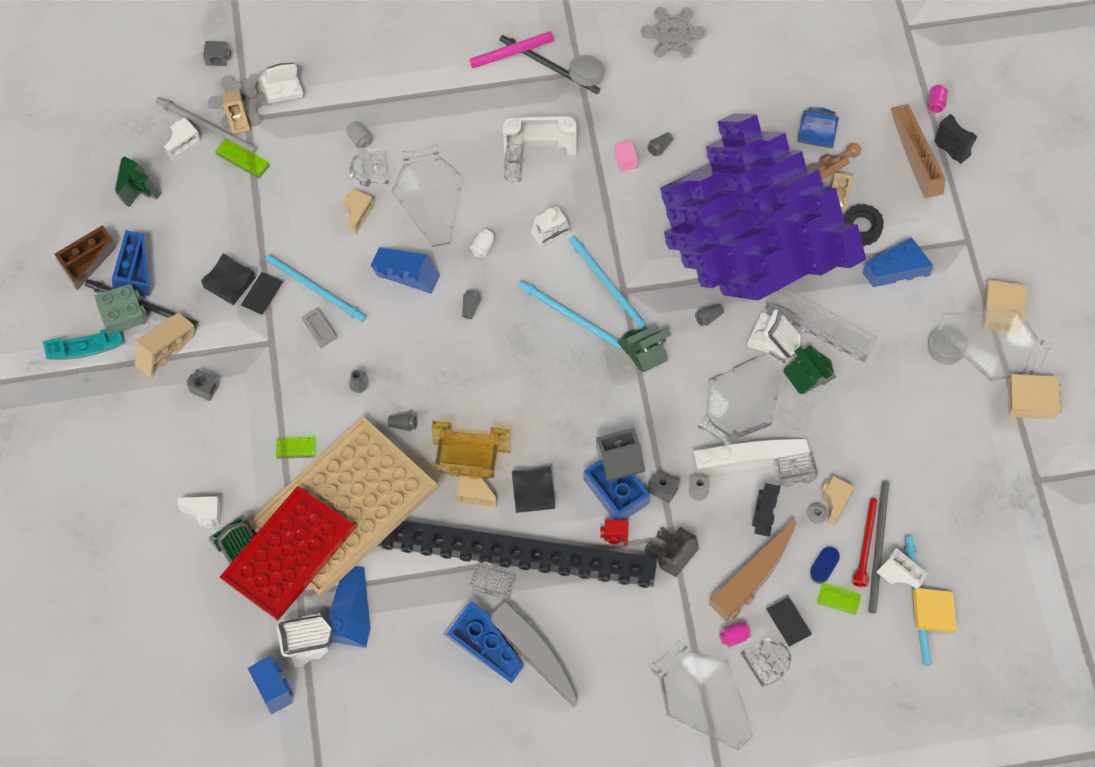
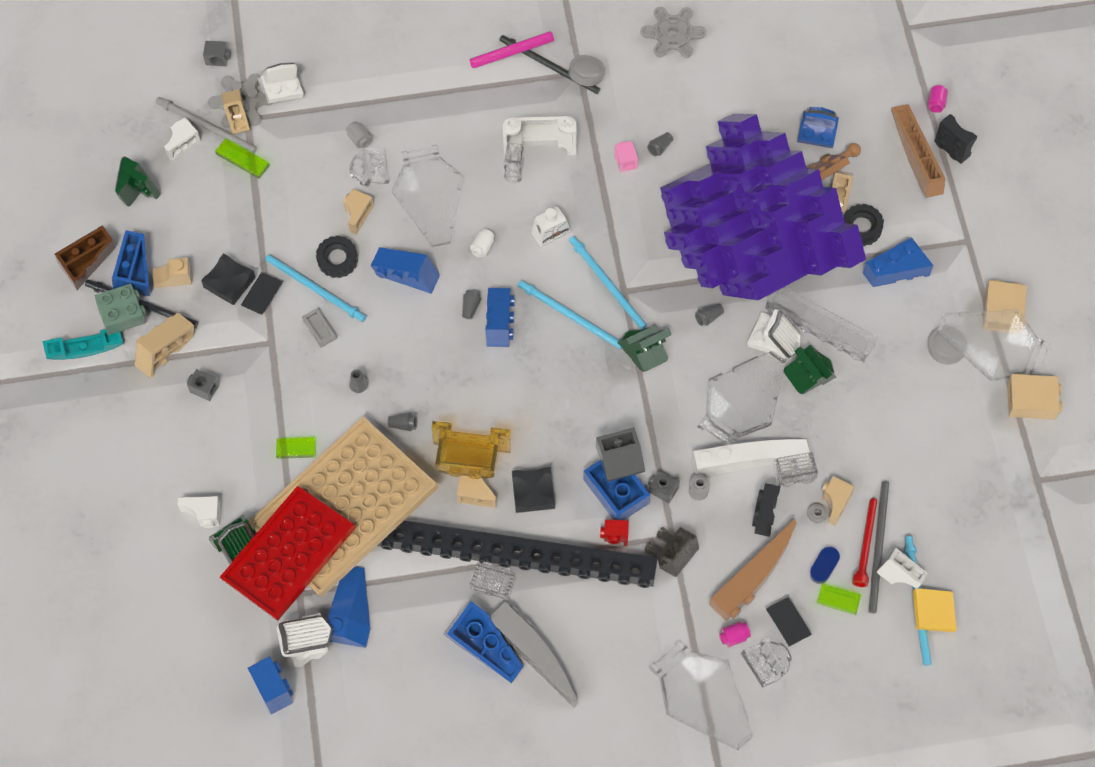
none -> tan arch [153,257,192,288]
none -> black tyre [316,236,358,278]
none -> blue wedge [485,288,514,347]

